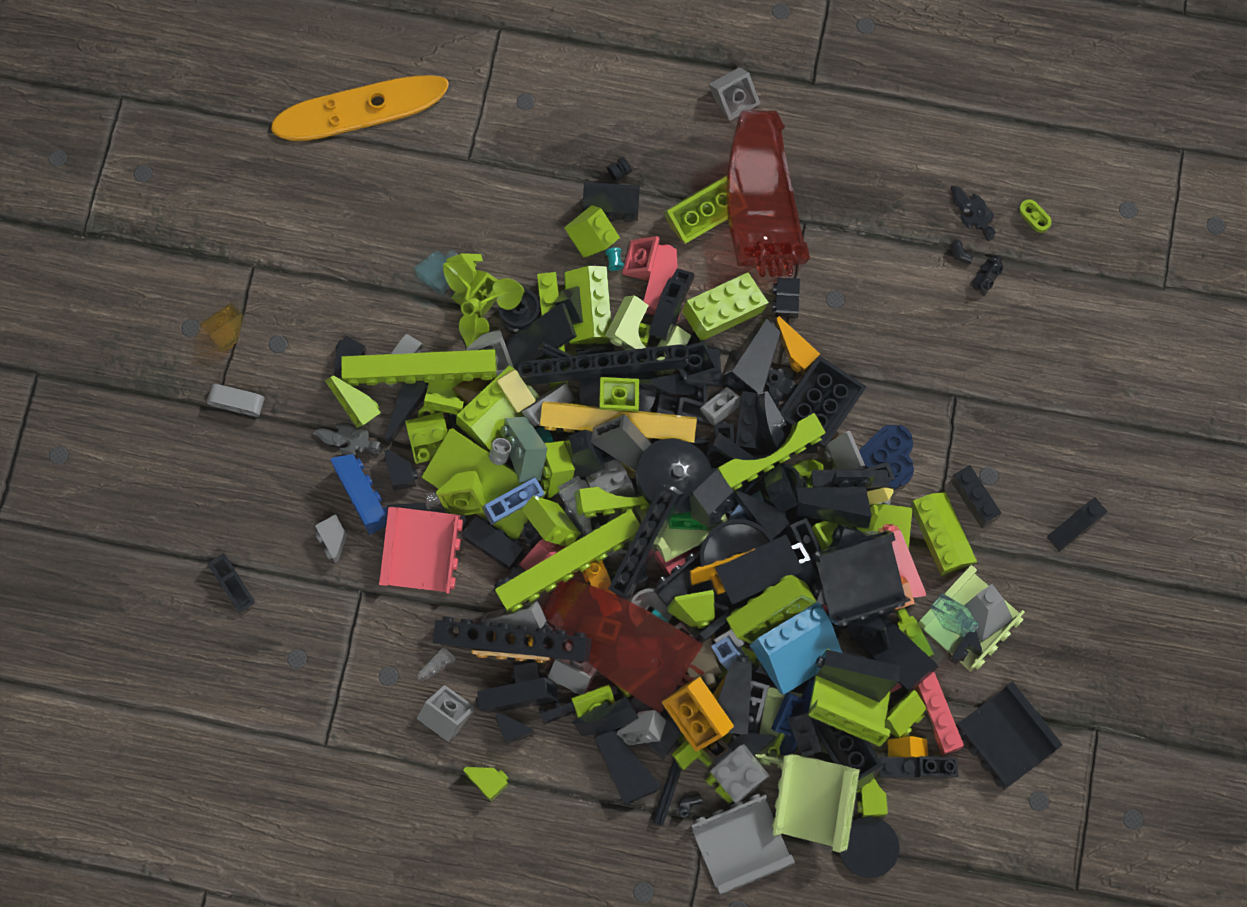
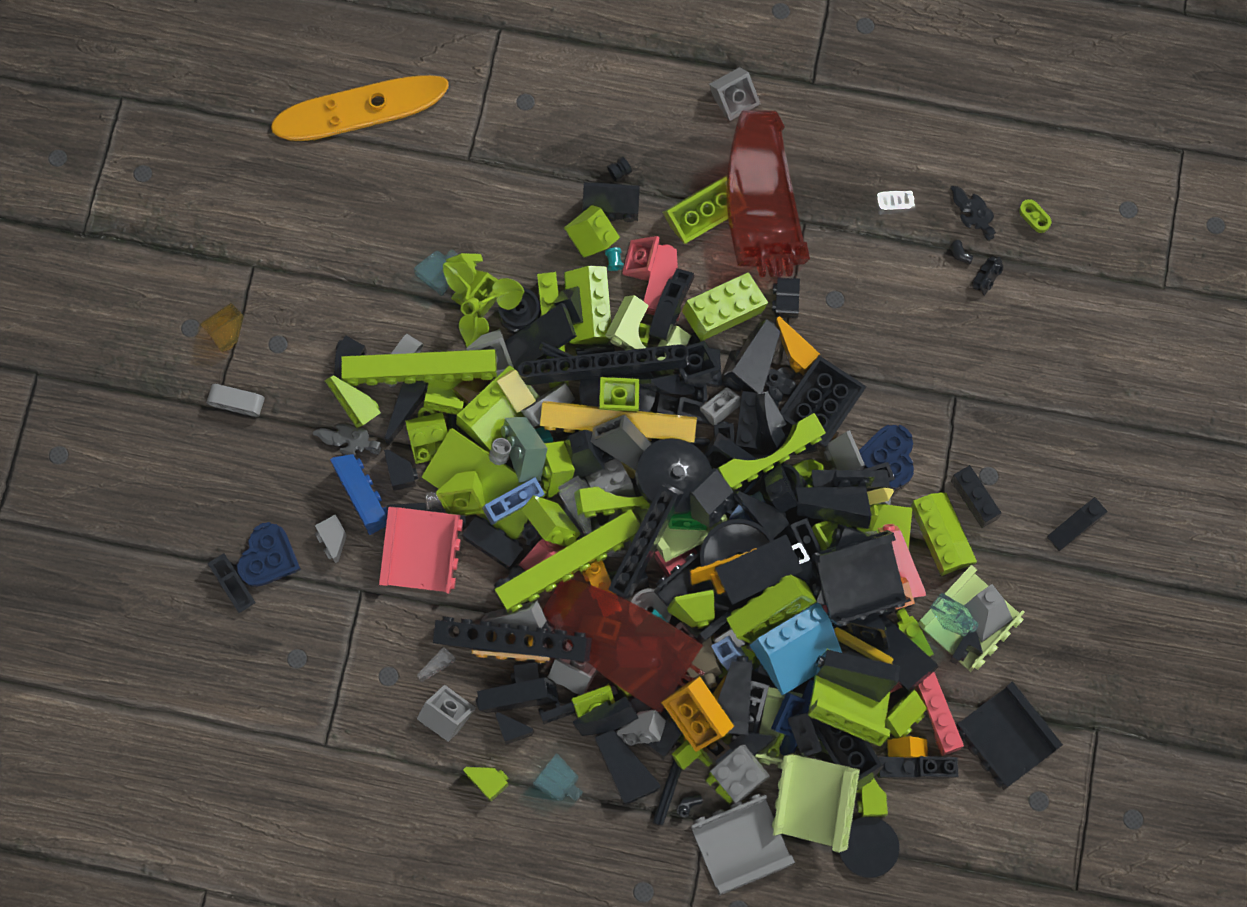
none -> dark blue plate [237,522,301,587]
none -> clear light blue torso [533,753,583,802]
none -> yellow axle [834,627,893,664]
none -> clear slope [876,191,916,215]

